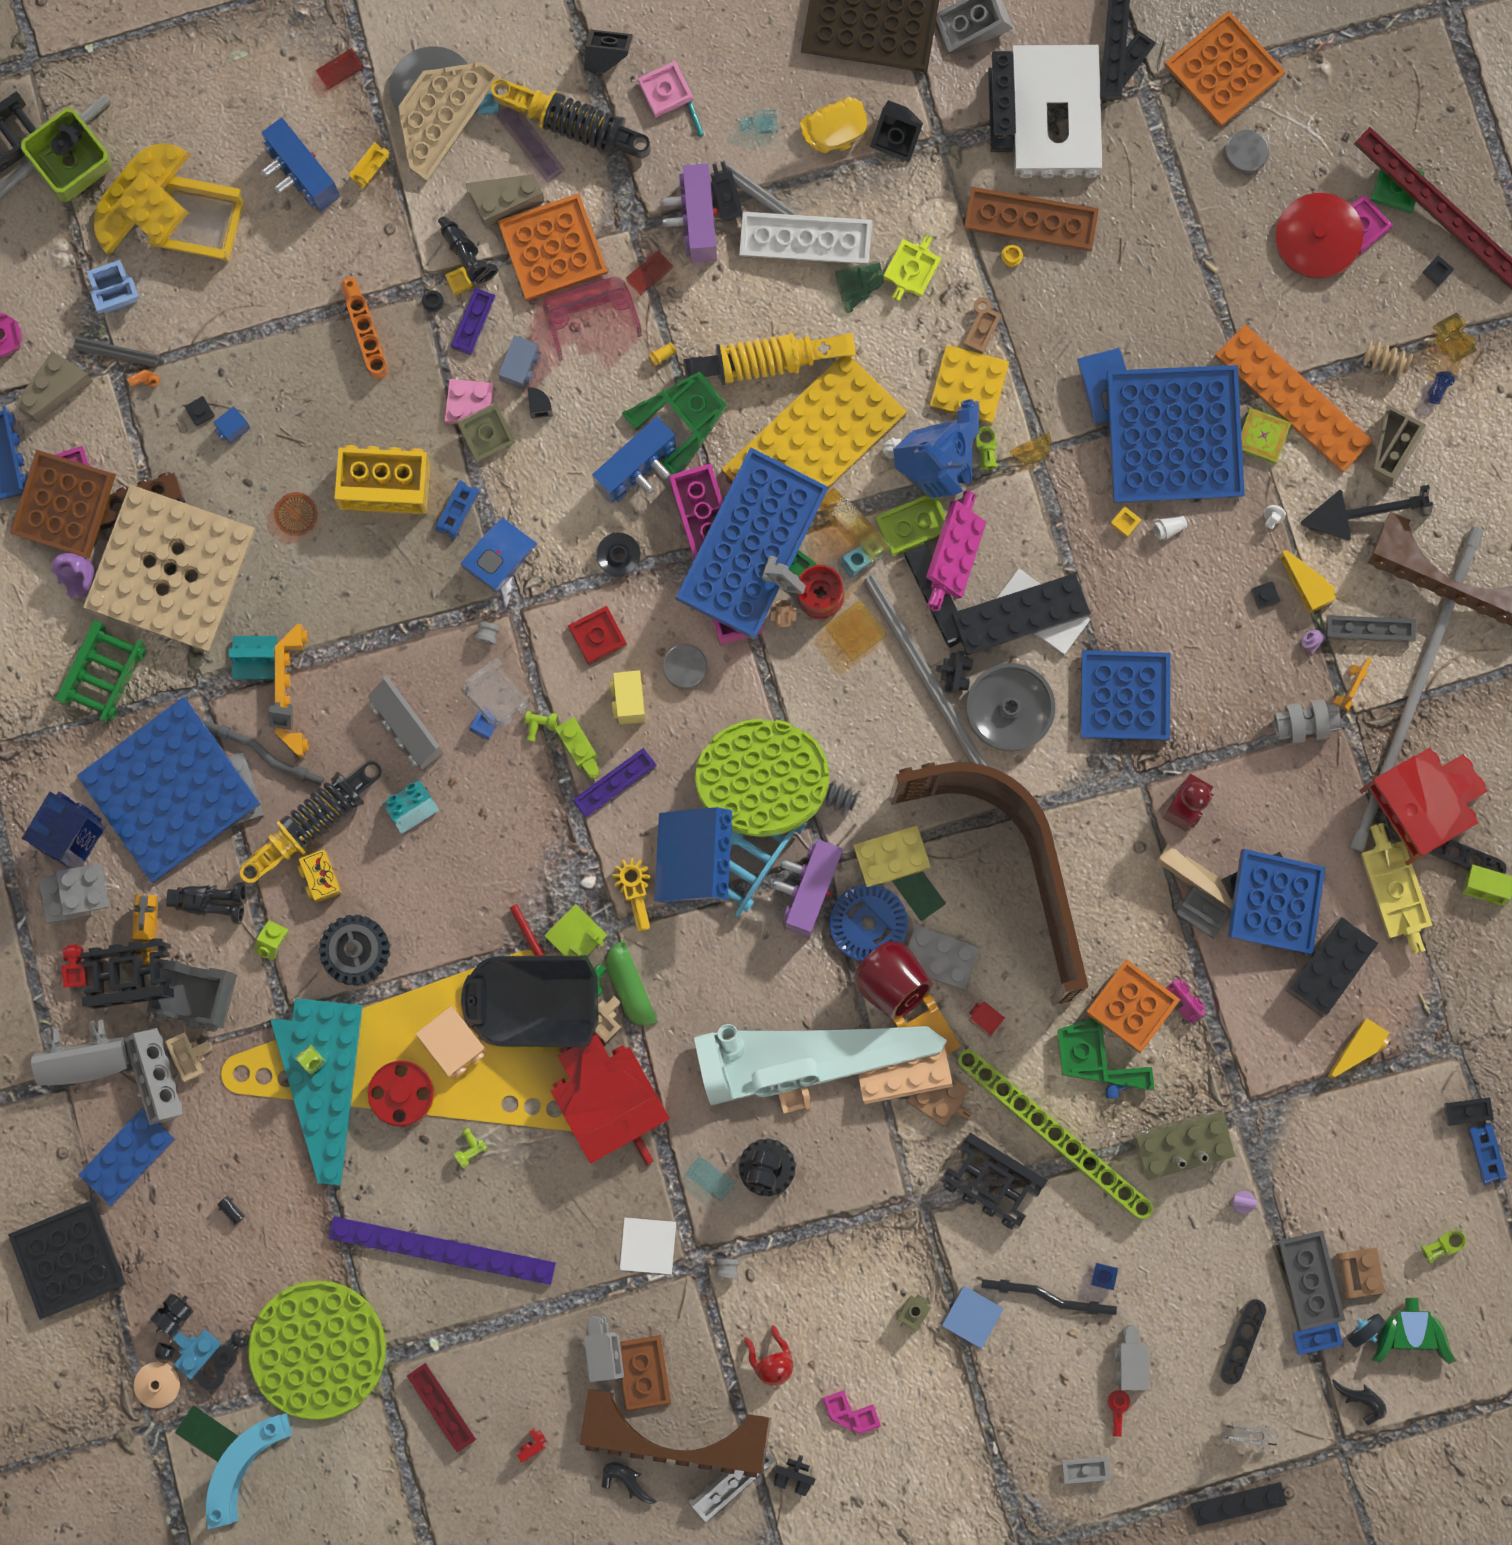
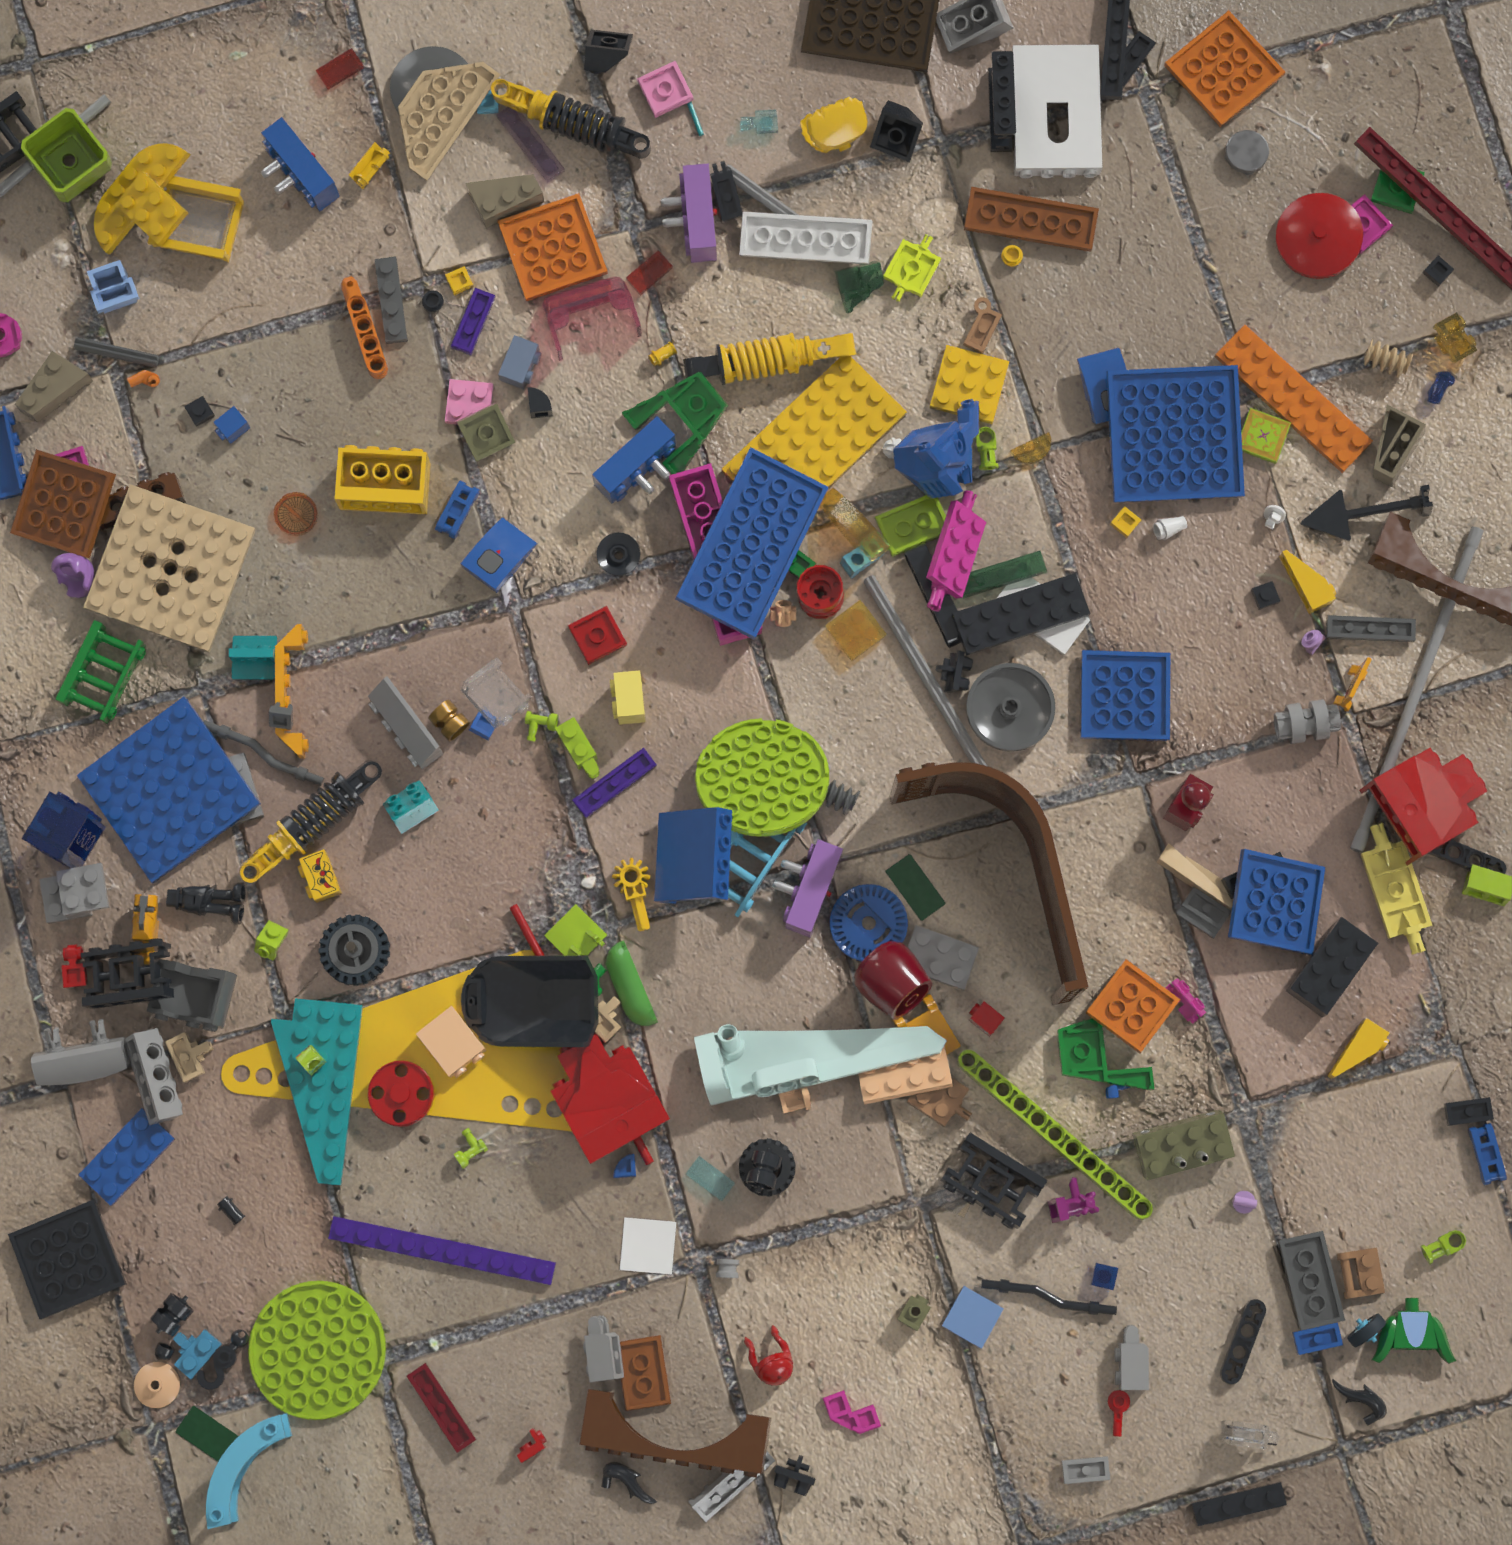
black hips [51,120,84,156] -> none
black piece [438,216,498,284] -> none
light grey wheel [474,622,500,645] -> none
flat silver tile [663,644,707,690] -> none
light grey plate [762,556,806,594] -> none
light yellow plate [853,826,931,887] -> none
none -> dark grey plate [375,256,408,344]
none -> pearl gold wheel [428,700,470,742]
none -> blue tile [613,1154,636,1178]
none -> clear green tile [963,550,1047,599]
none -> magenta piece [1047,1177,1099,1223]

